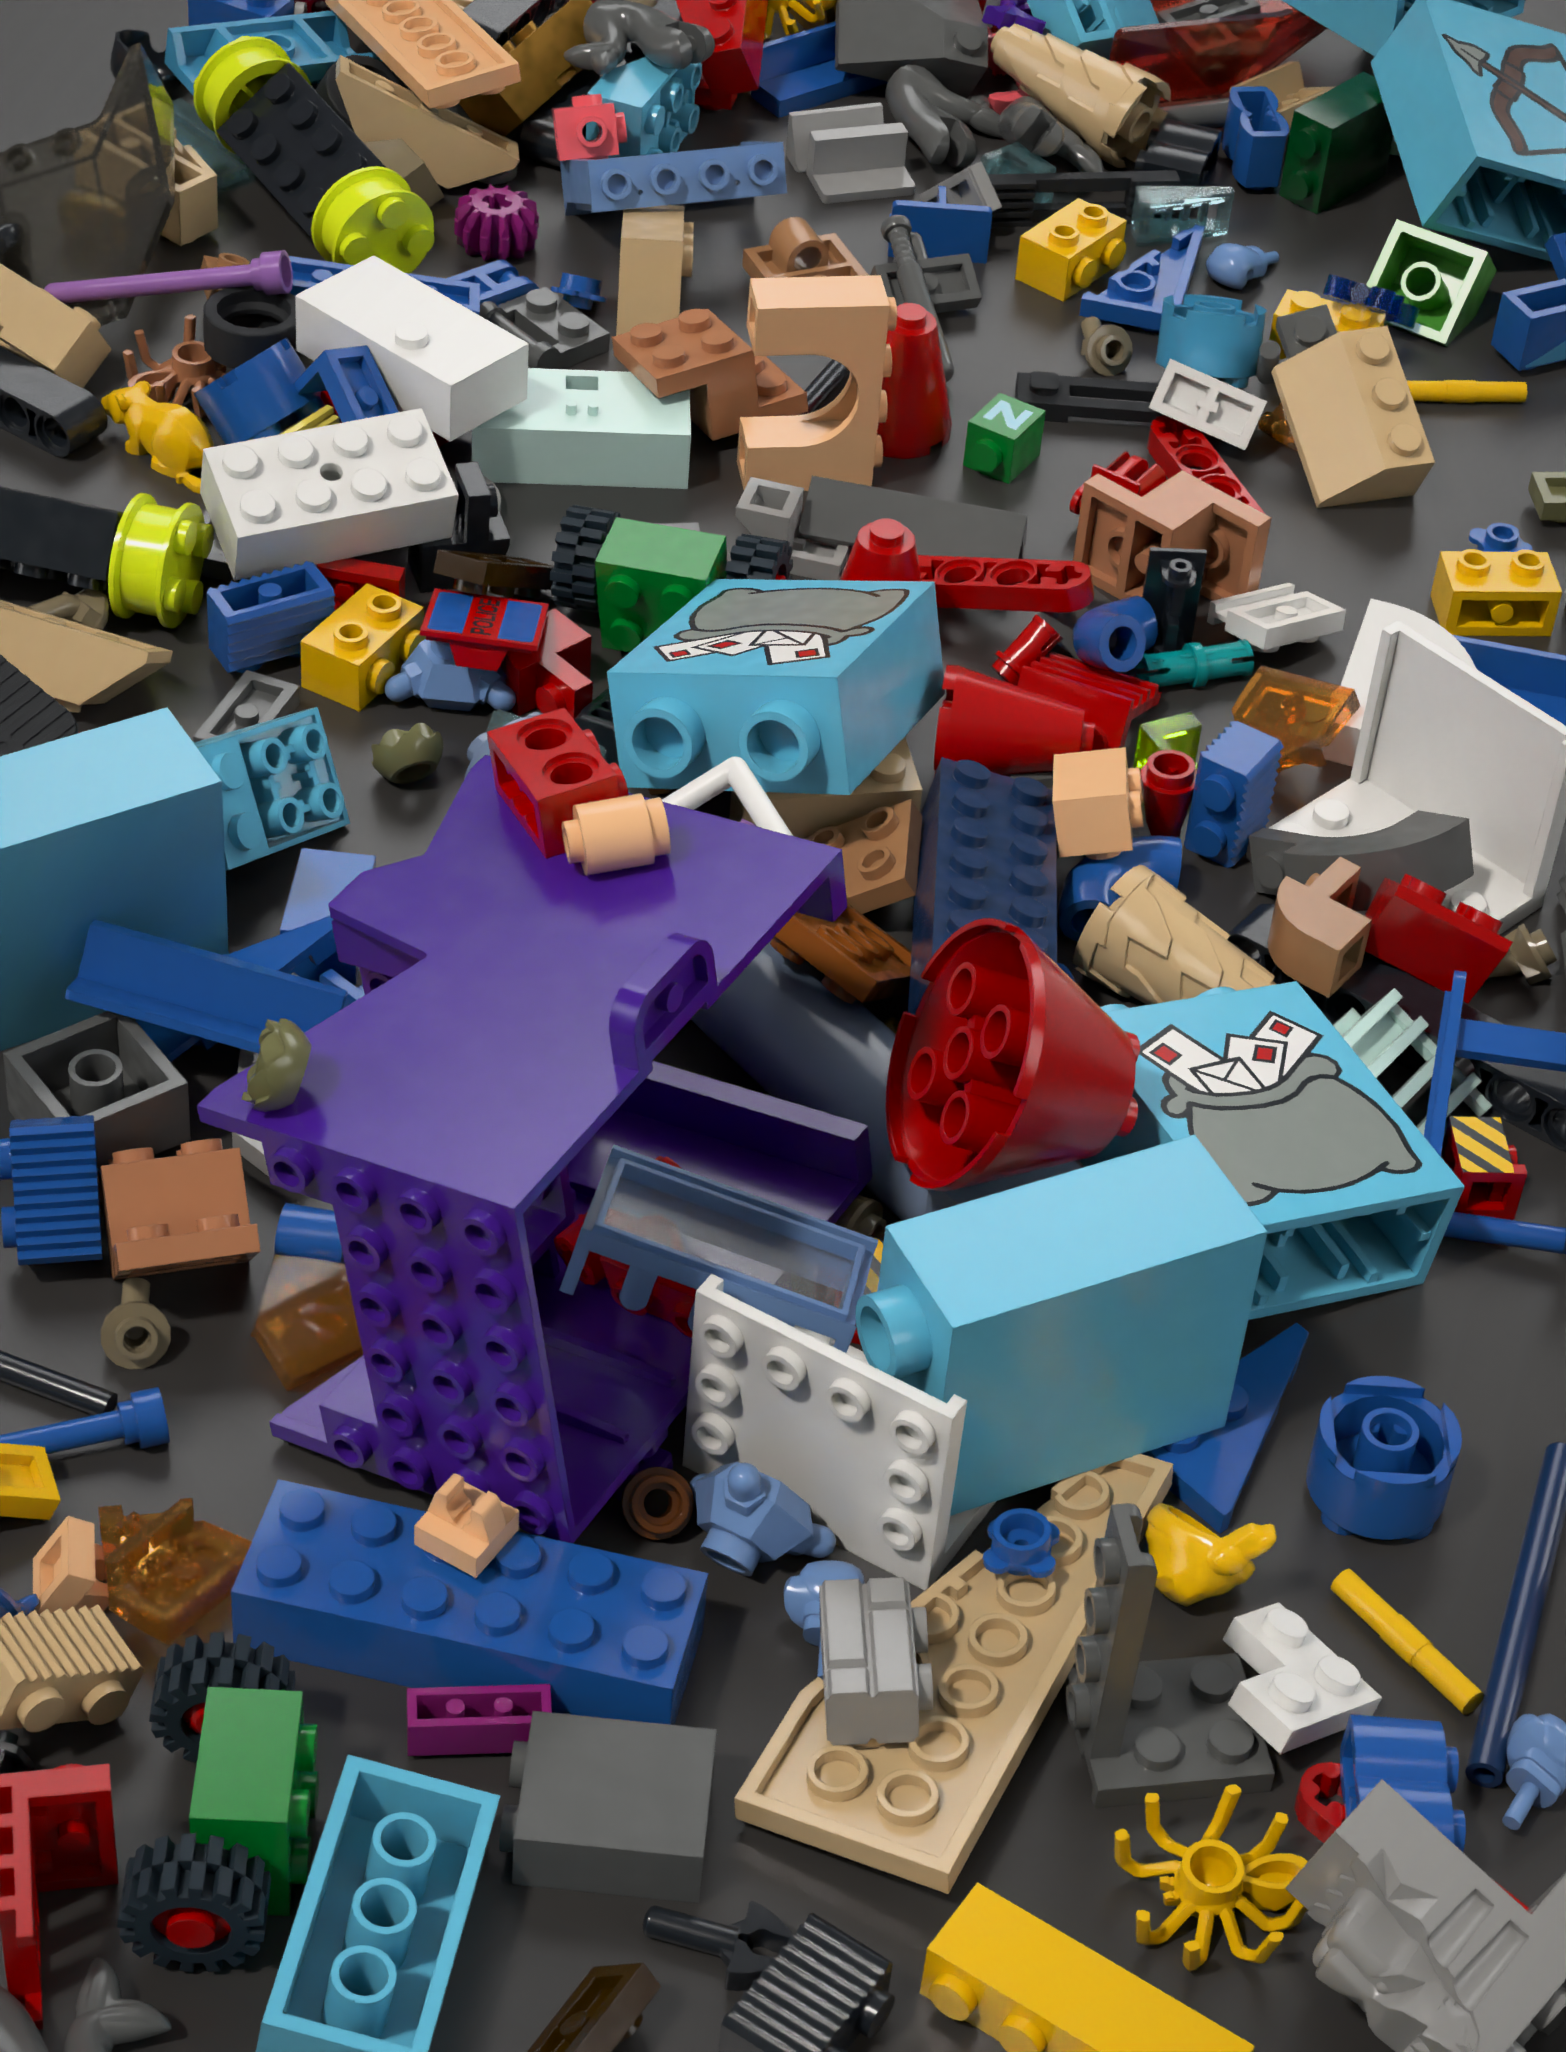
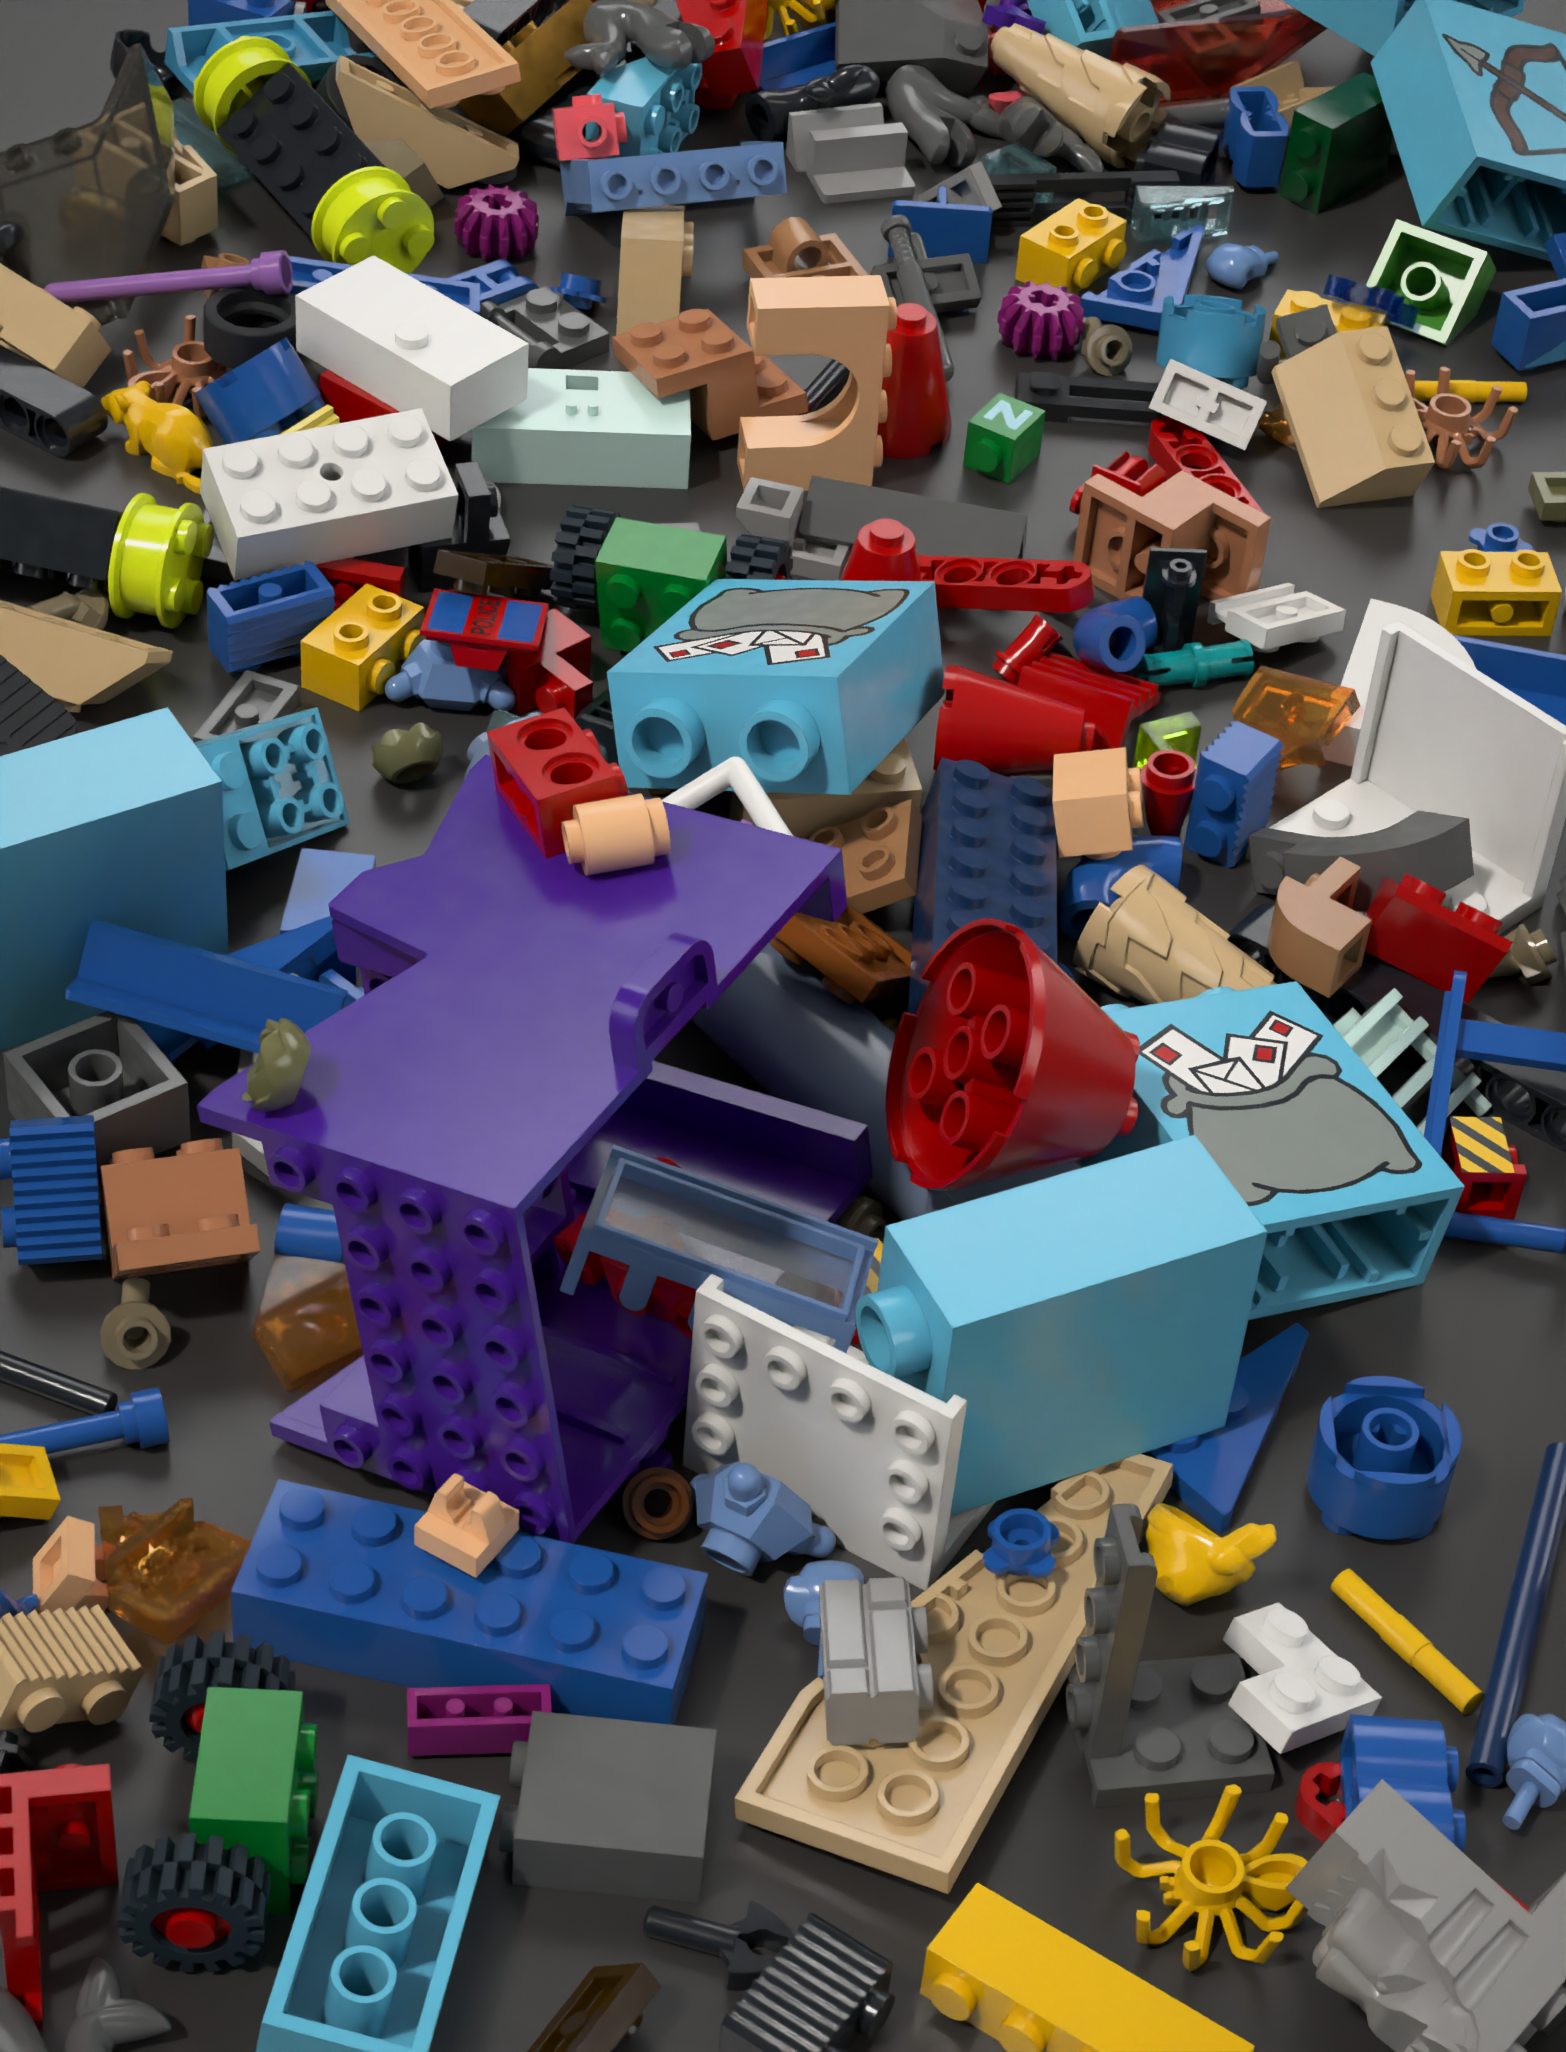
blue panel [294,345,399,423] -> none
none -> black piece [745,65,880,142]
none -> magenta gear [997,281,1085,360]
none -> nougat animal [1406,366,1519,469]

